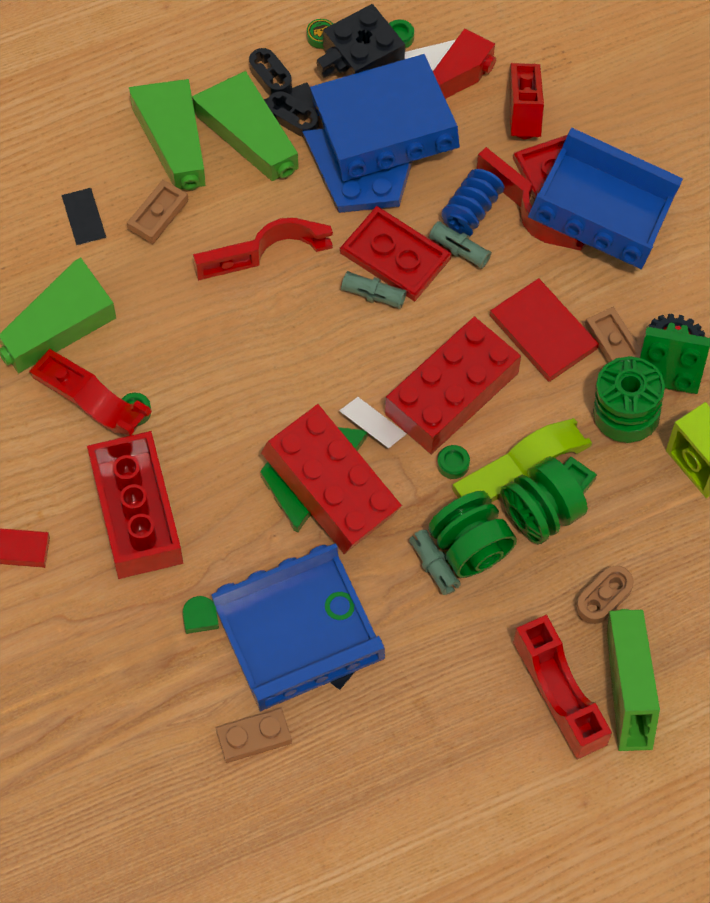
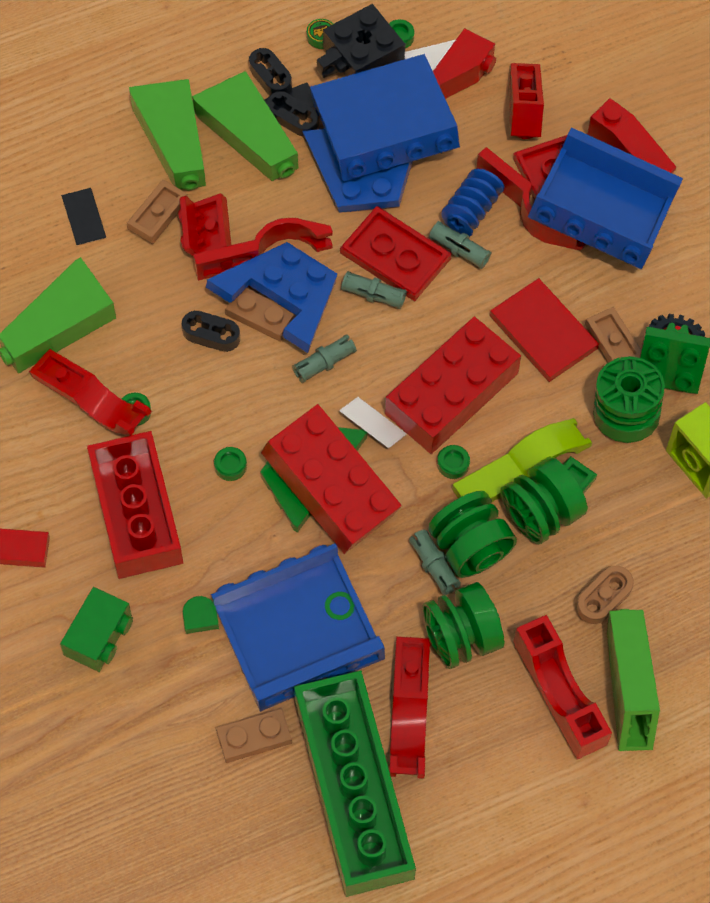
none -> green brick [60,587,133,672]
none -> red bracket [178,193,231,256]
none -> black beam [182,311,240,352]
none -> blue wing [206,242,338,353]
none -> green tile [214,447,247,481]
none -> medium nougat plate [225,288,296,342]
none -> sand green pin [292,334,357,383]
none -> green brick [294,670,416,897]
none -> red piece [389,636,430,779]
none -> green wheel [422,582,505,669]
none -> red slope [587,98,676,173]

